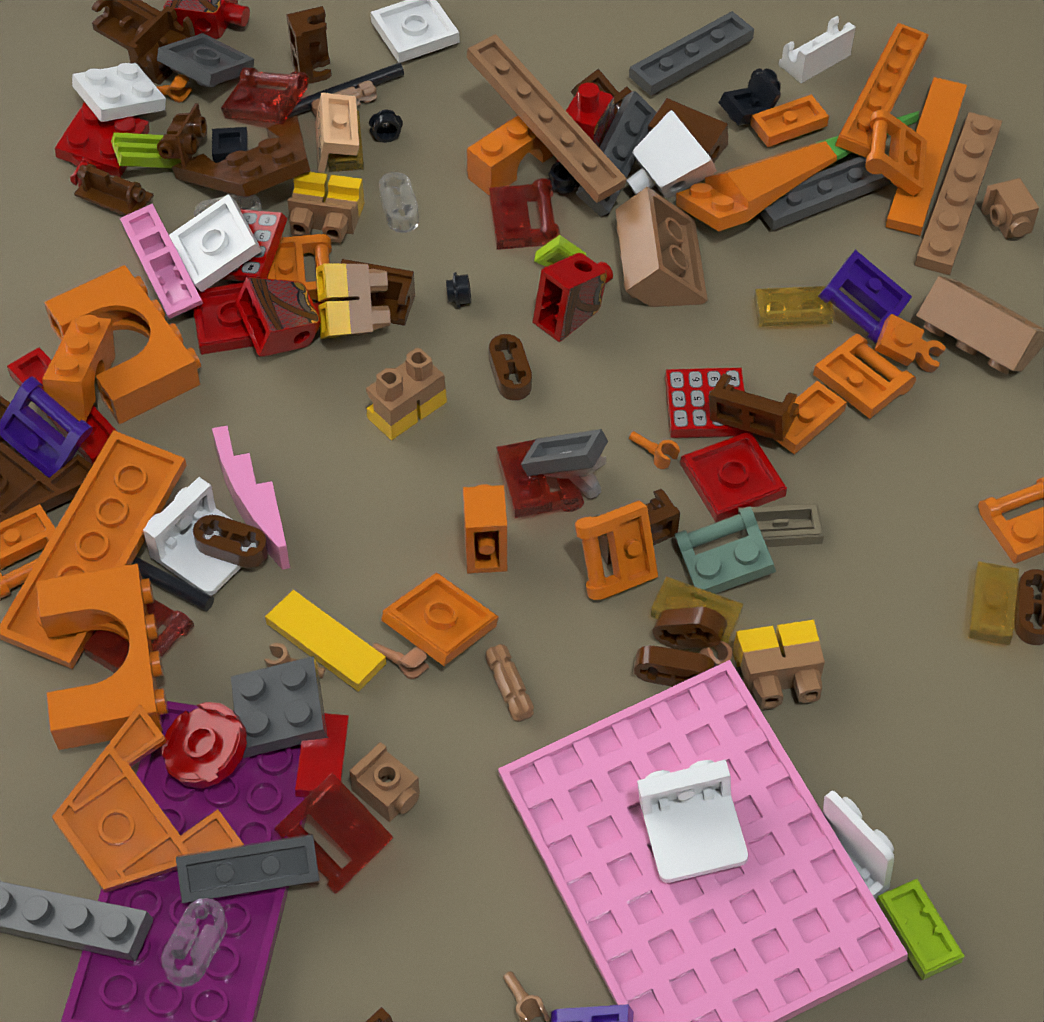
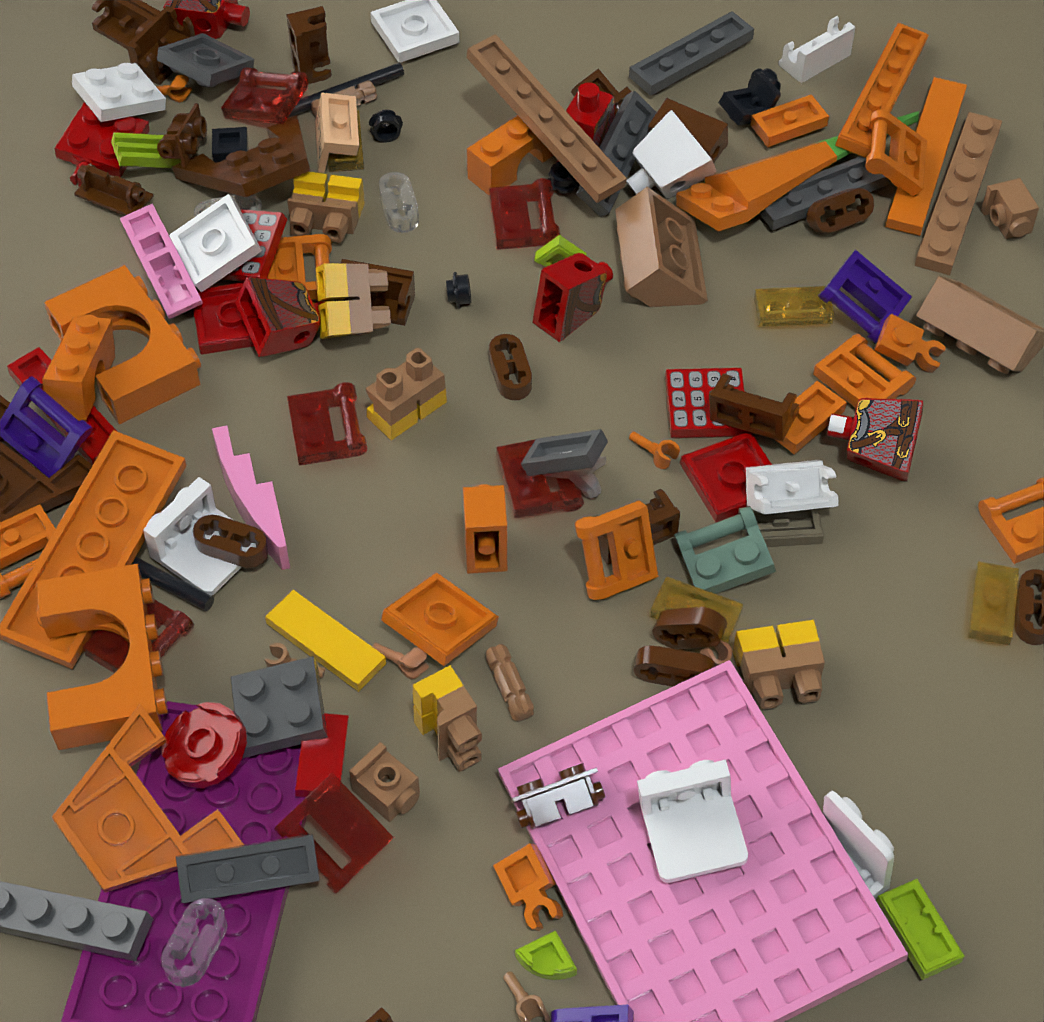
none -> clear red plate [287,382,368,466]
none -> medium nougat hips [412,665,482,772]
none -> orange plate [493,843,563,931]
none -> hinge [511,763,606,830]
none -> lime tile [515,930,577,980]
none -> white hinge [746,460,838,514]
none -> reddish brown beam [807,188,874,233]
none -> torso [827,398,923,482]

